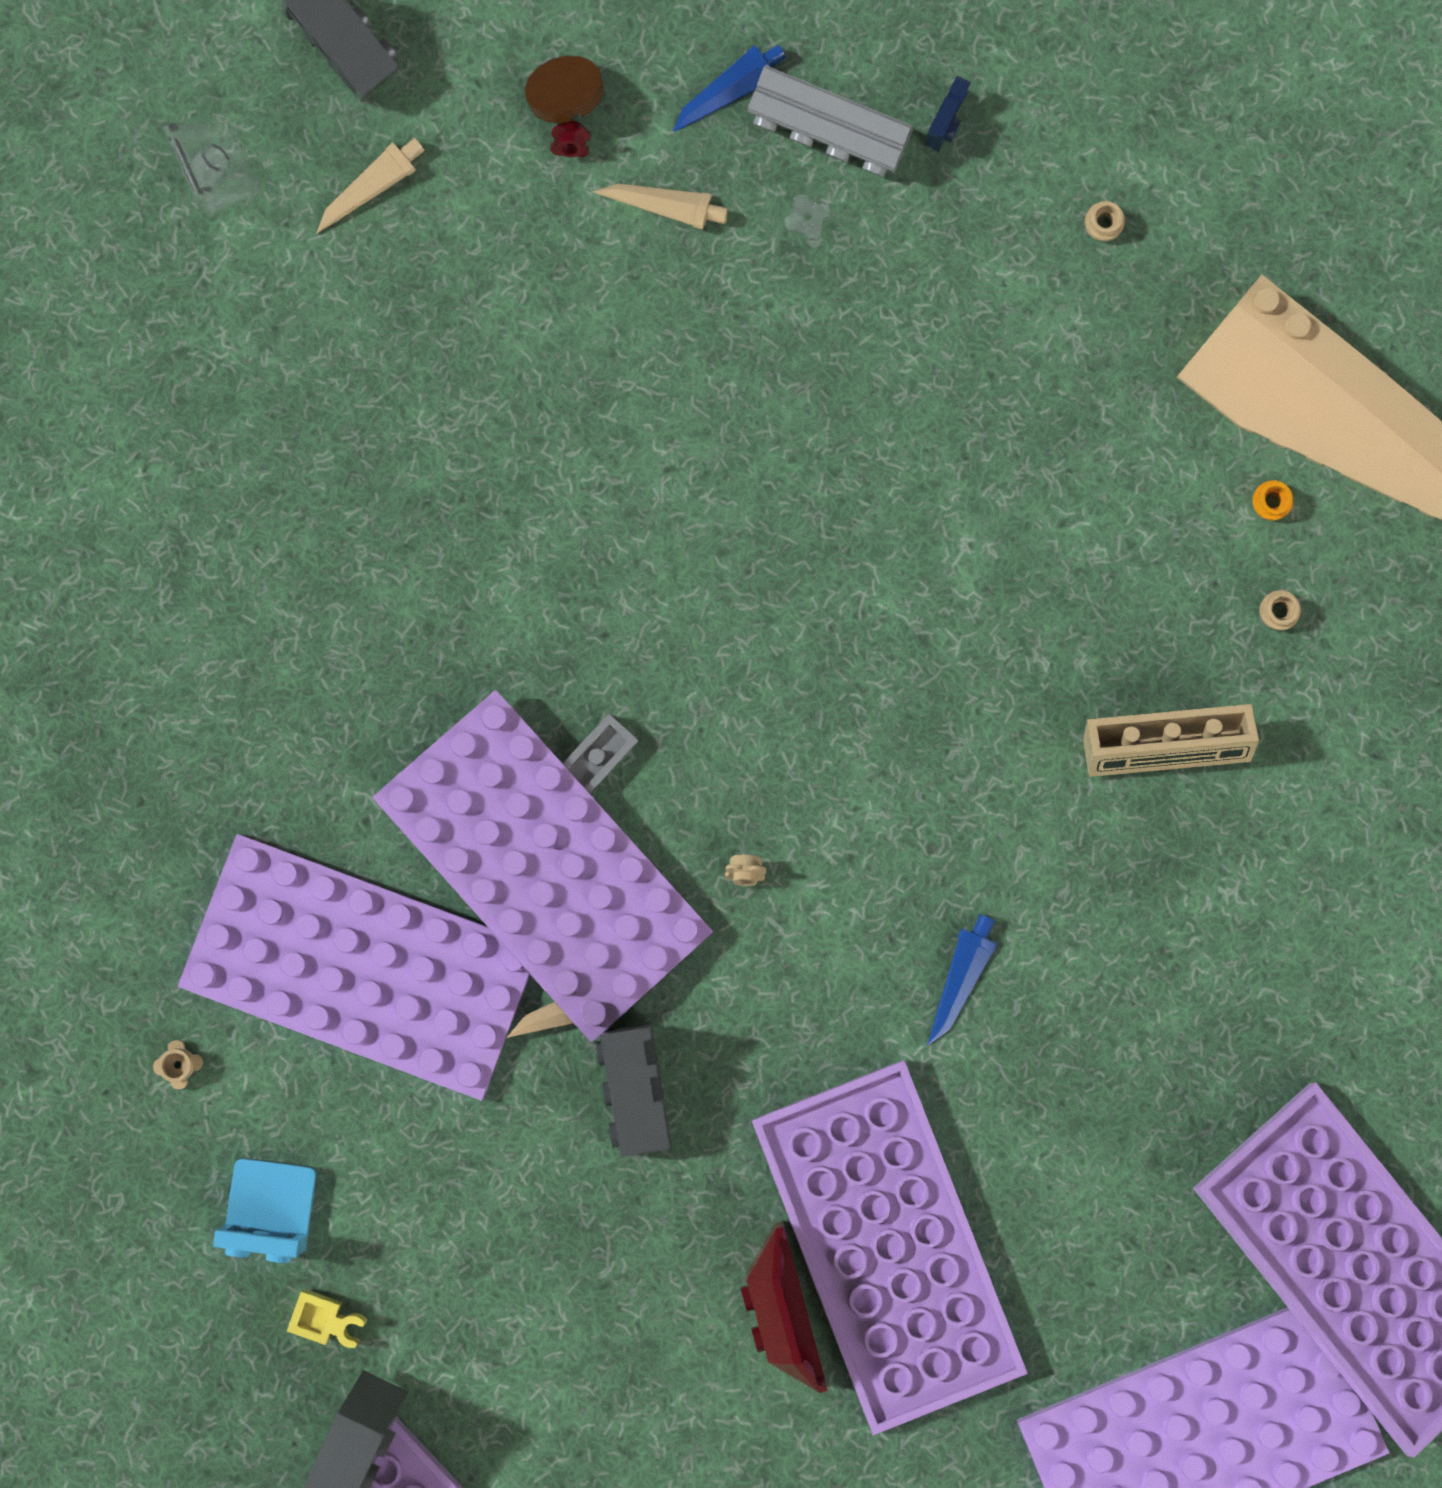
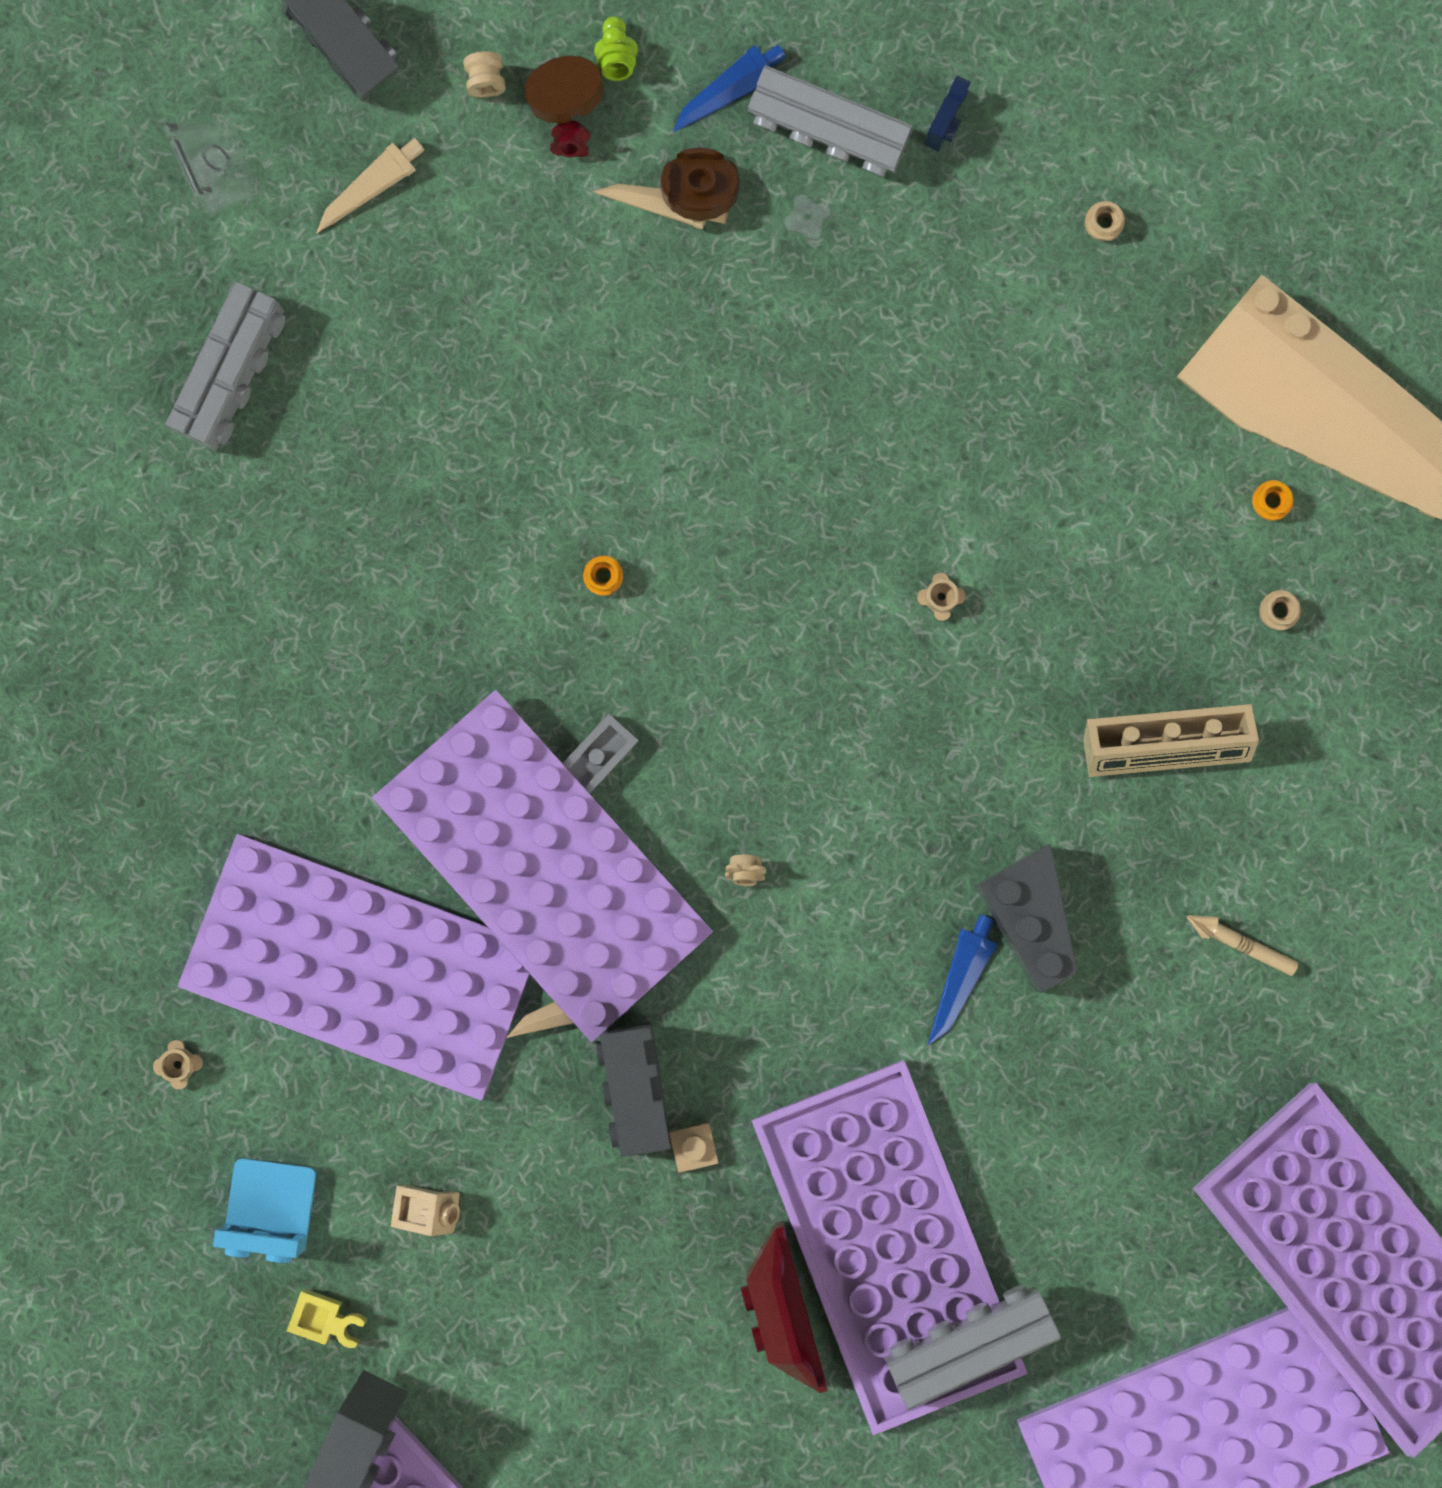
none -> light grey brick [165,282,285,452]
none -> tan bracket [391,1184,460,1236]
none -> tan wheel [463,51,506,98]
none -> light orange plate [583,556,623,596]
none -> lime piece [594,16,638,81]
none -> reddish brown tile [661,147,740,221]
none -> tan plate [669,1122,719,1173]
none -> light grey brick [884,1284,1061,1411]
none -> tan plate [917,573,966,621]
none -> dark grey wedge [974,844,1078,993]
none -> tan piece [1186,915,1298,976]

